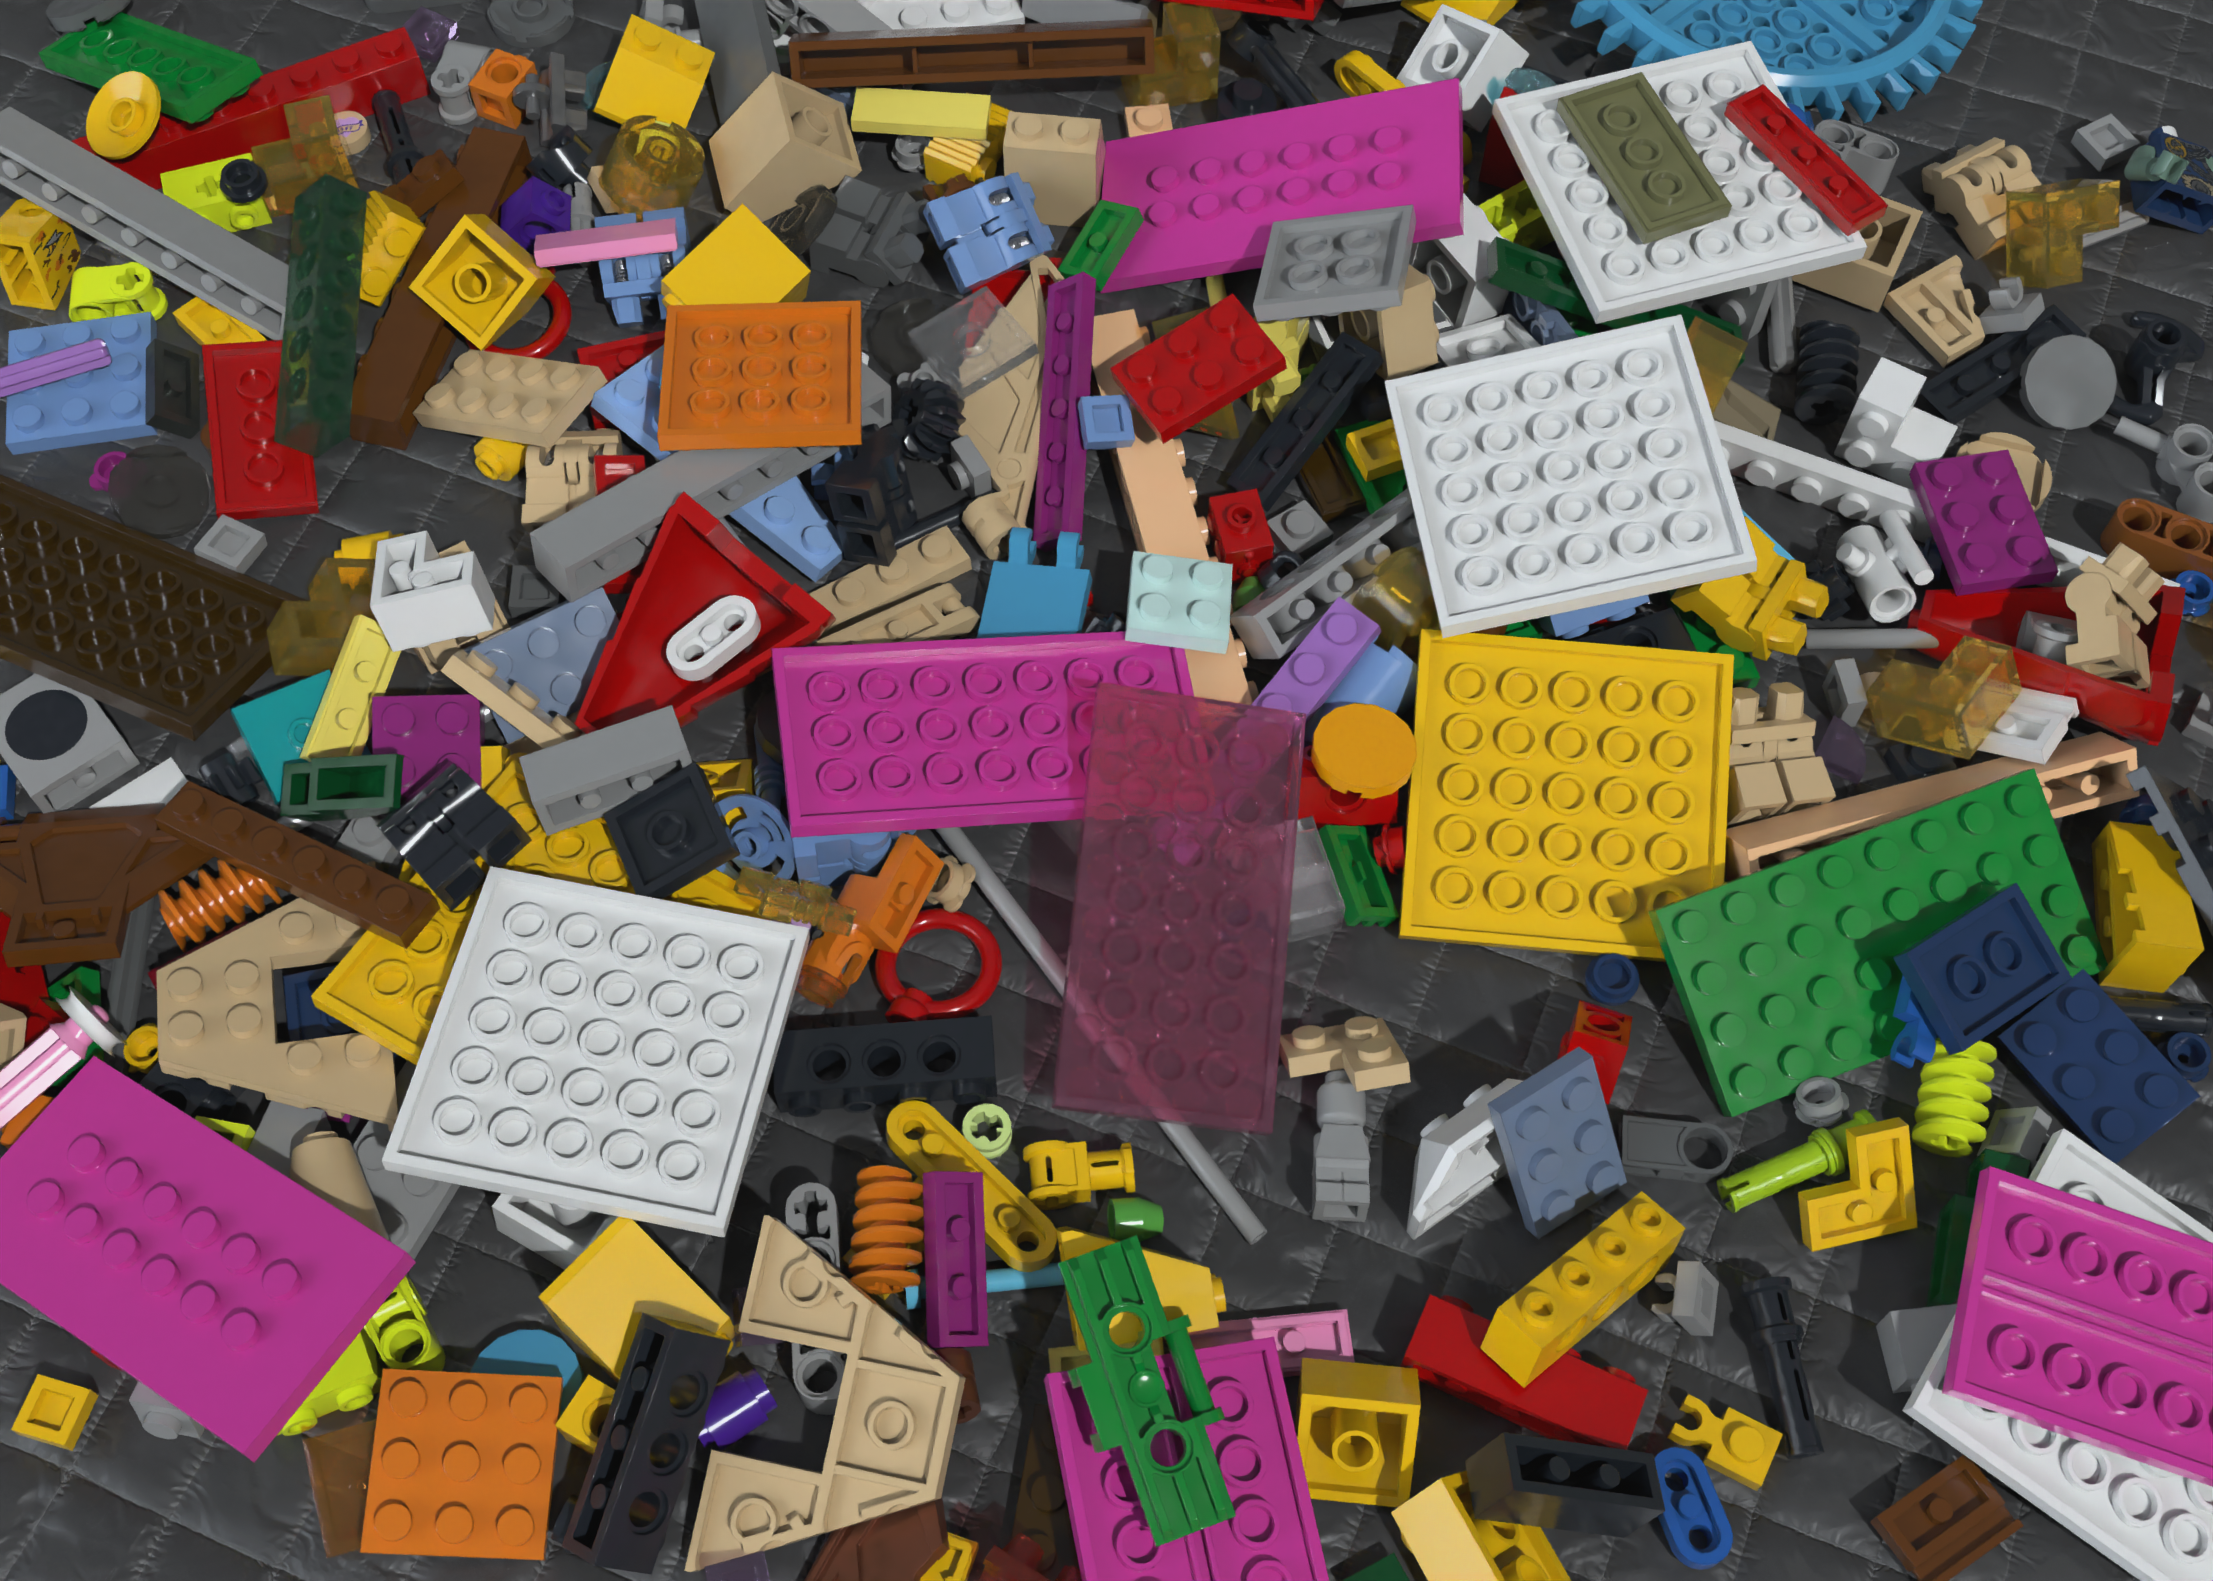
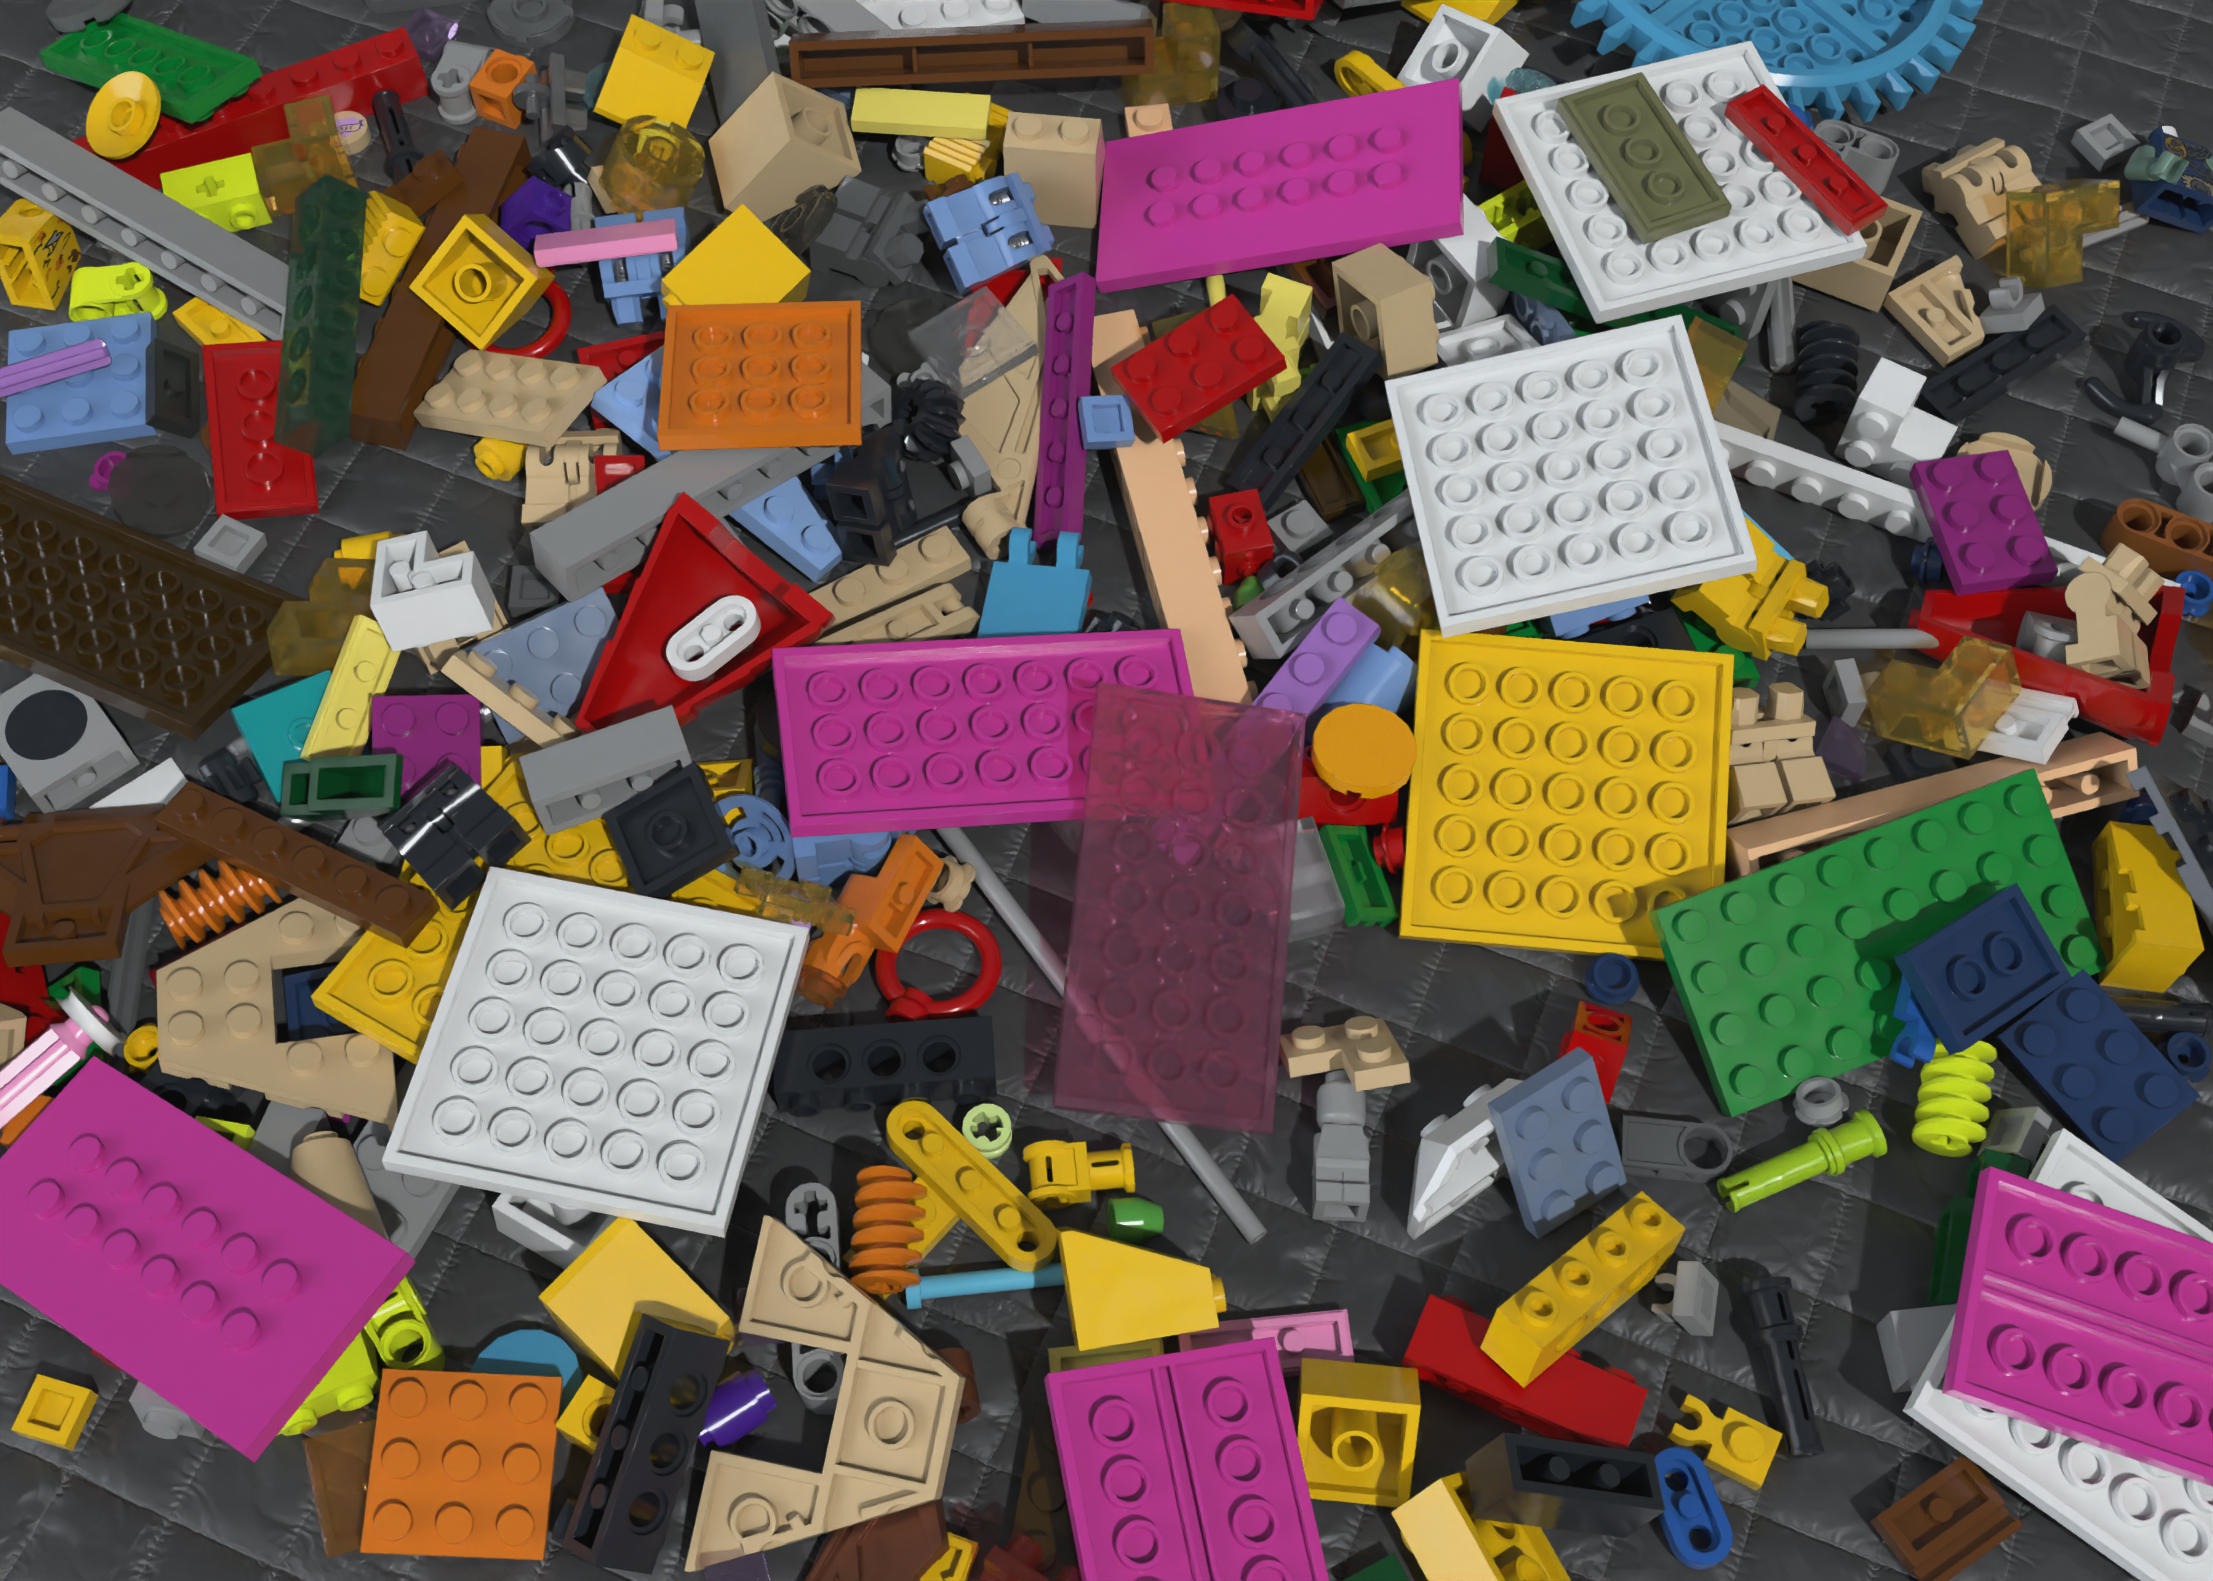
black plate [220,159,268,203] -> none
magenta plate [923,1171,989,1348] -> none
green plate [1058,199,1144,292] -> none
green piece [1058,1235,1236,1547] -> none
light aqua plate [1125,551,1233,654] -> none
light grey plate [1253,205,1417,322] -> none
yellow plate [1798,1117,1918,1252] -> none
white pin [1836,510,1934,623] -> none
dark grey tile [2019,334,2117,431] -> none

